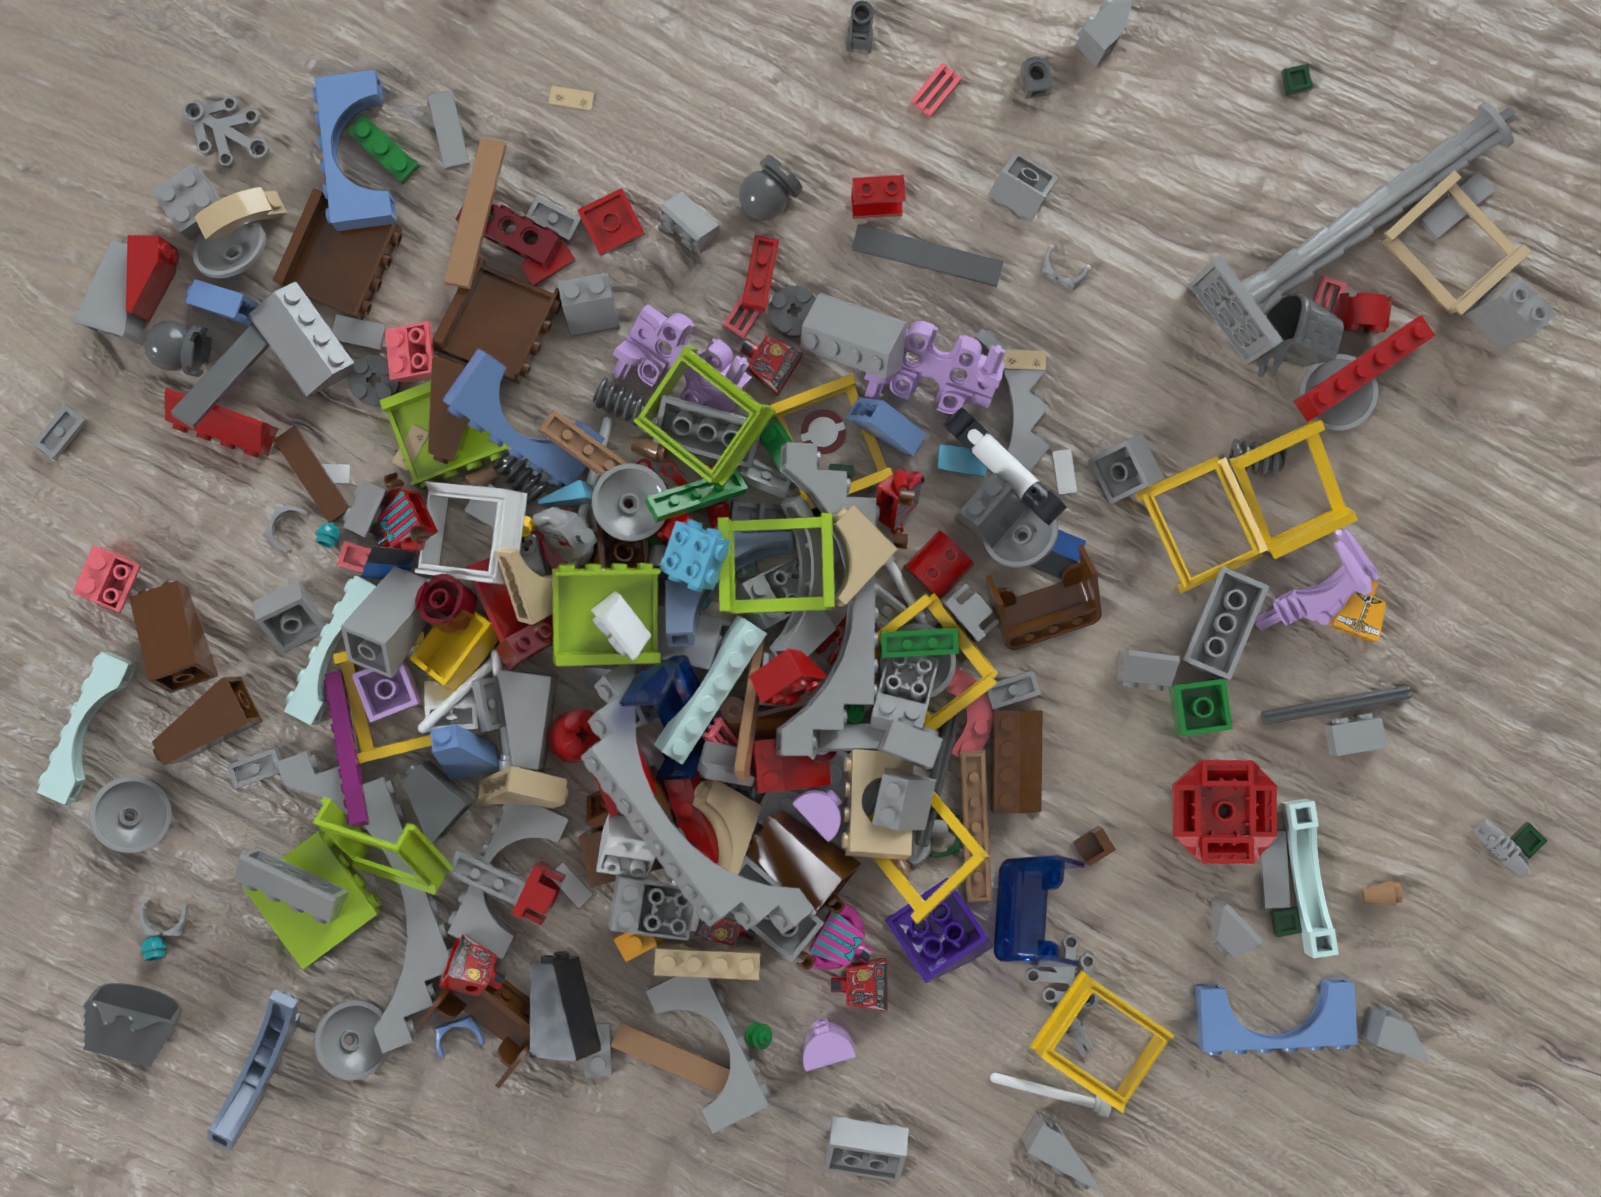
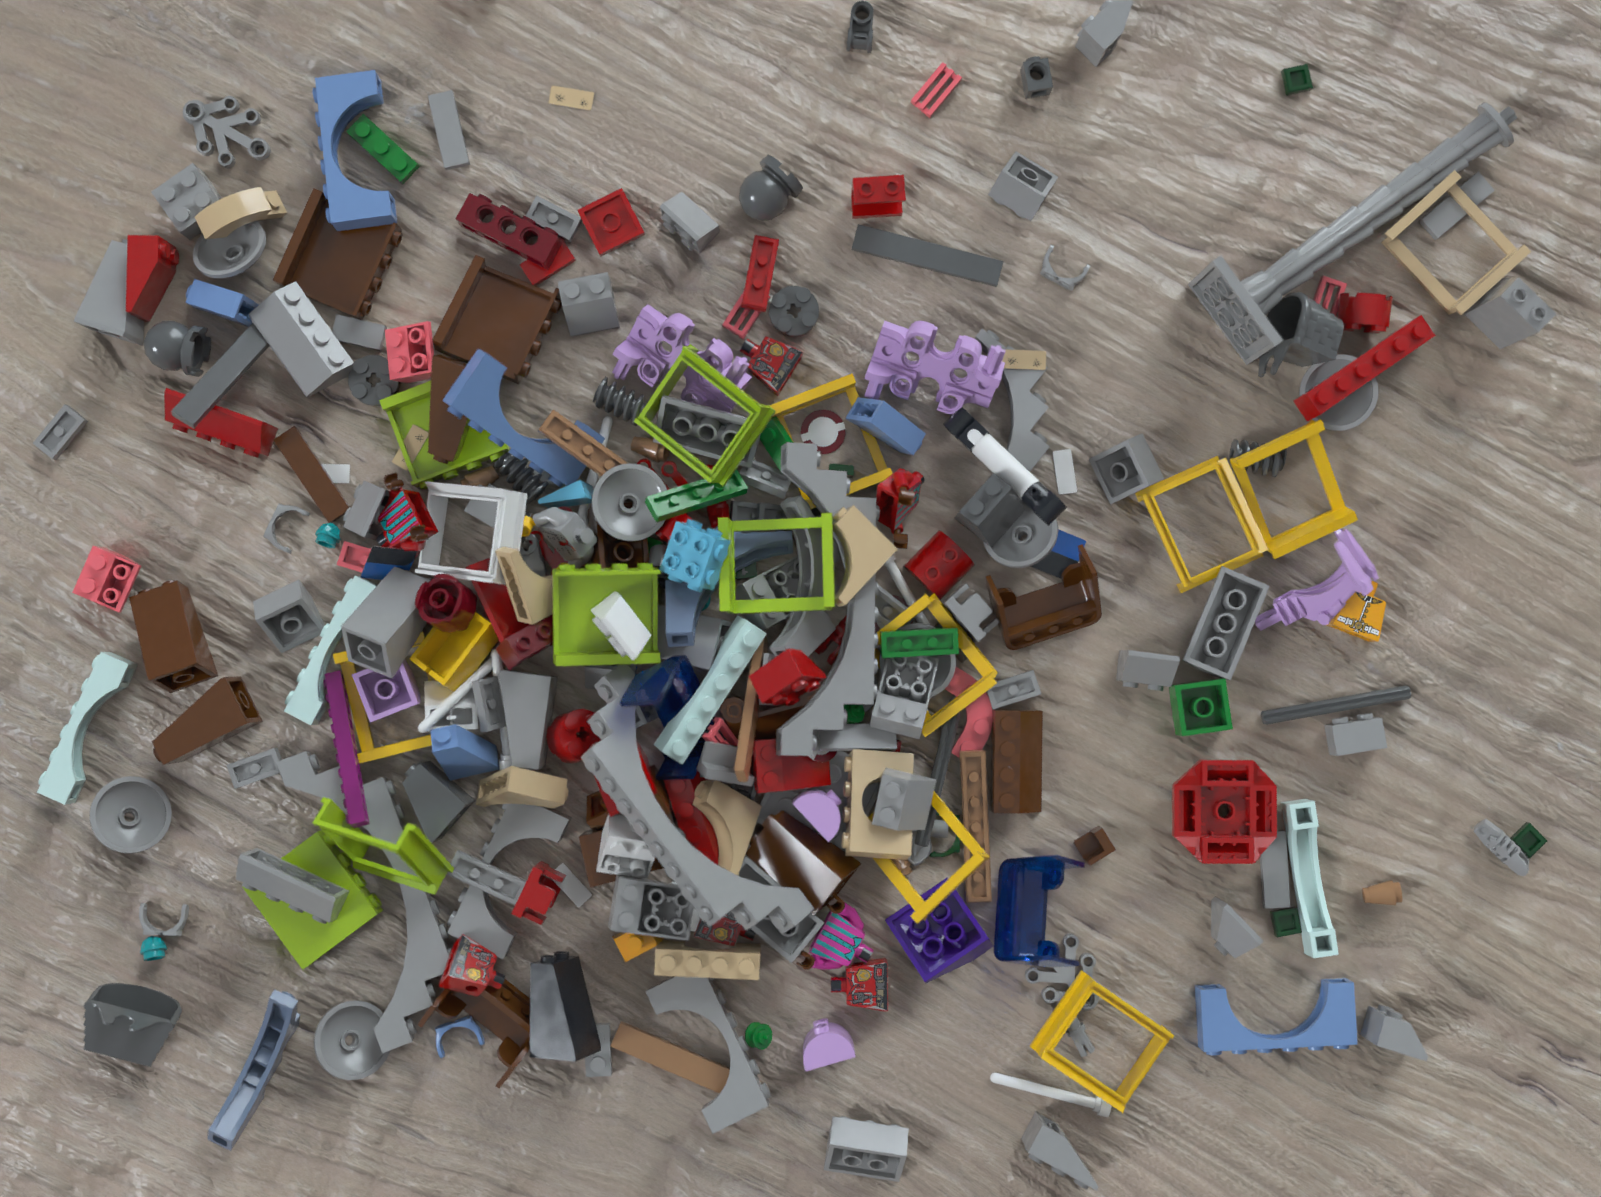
medium nougat tile [444,138,507,289] -> none
light grey slope [800,293,908,379] -> none
light grey slope [877,717,943,769] -> none
medium azure slope [936,444,987,477] -> none

